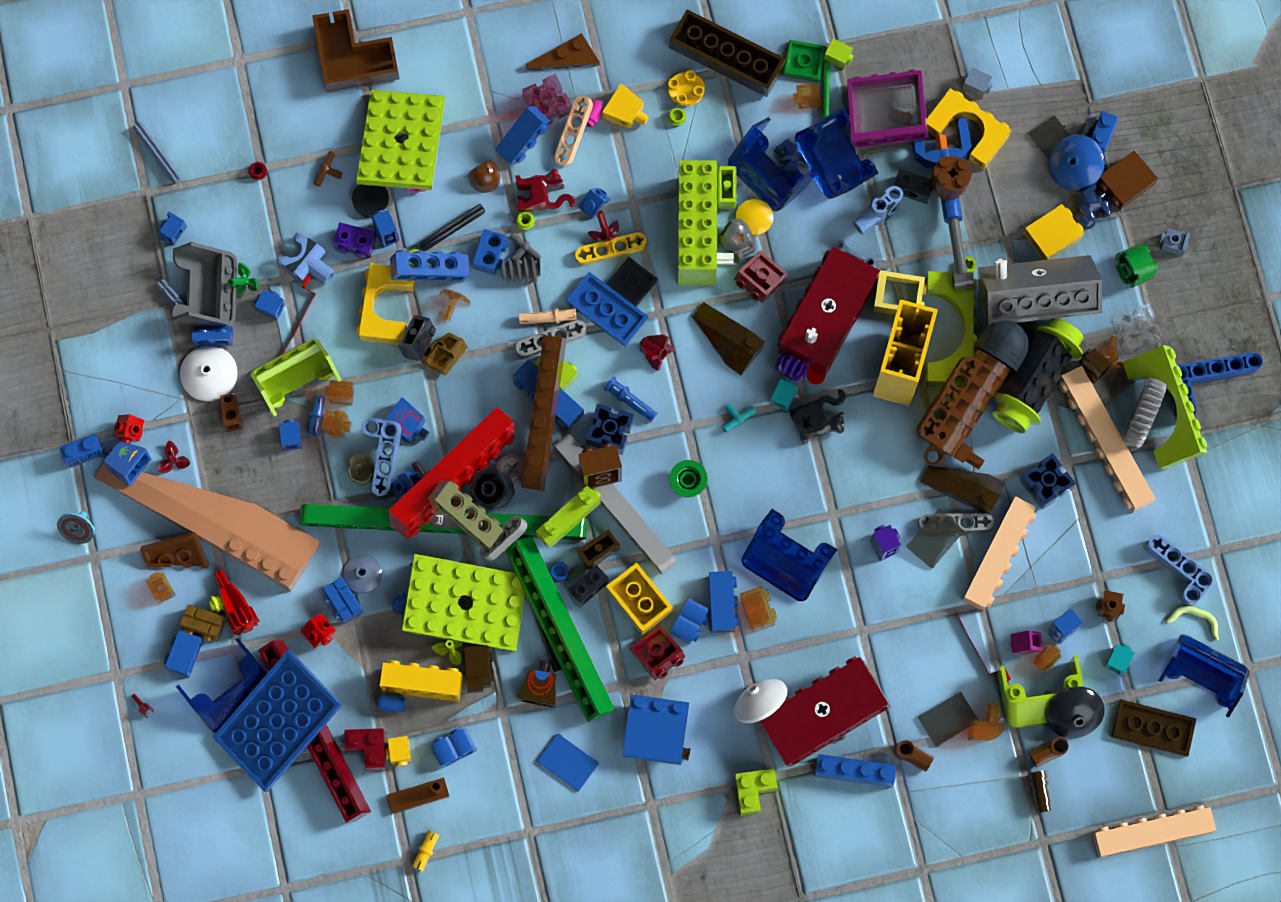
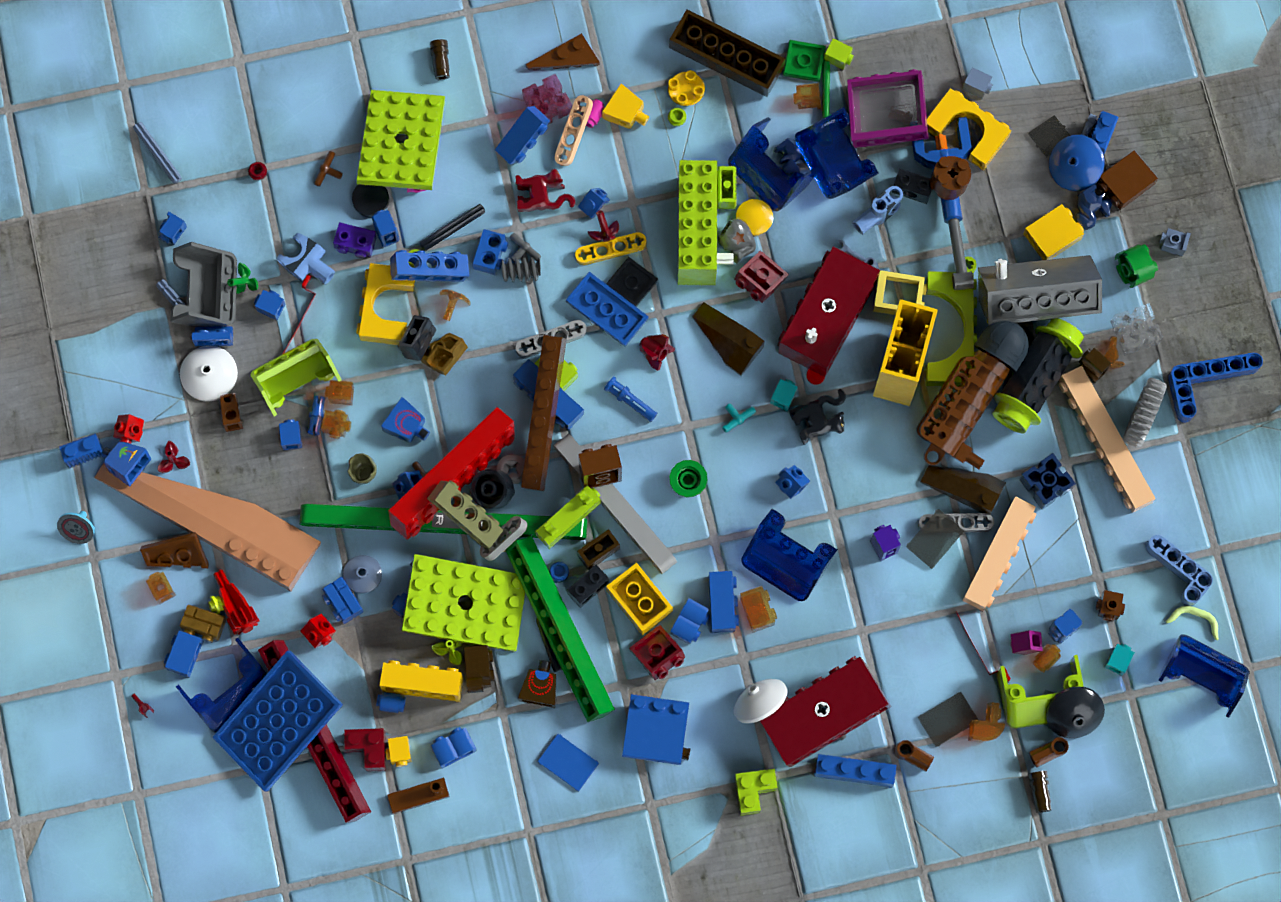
reddish brown piece [312,9,400,92] -> none
medium blue beam [362,418,401,496] -> none
yellow pin [412,830,440,872] -> none
reddish brown helmet [467,161,501,193] -> none
lime plate [516,212,535,230] -> none
light nougat pin [519,308,577,325] -> none
dark blue brick [586,404,634,455] -> none
dark purple gear [775,353,808,382] -> none
light nougat brick [1092,805,1216,858] -> none
dark brown tile [1111,699,1197,757] -> none
lime arch [1123,345,1207,470] -> none
none -> dark brown axle [429,39,450,80]
none -> blue brick [775,465,810,499]

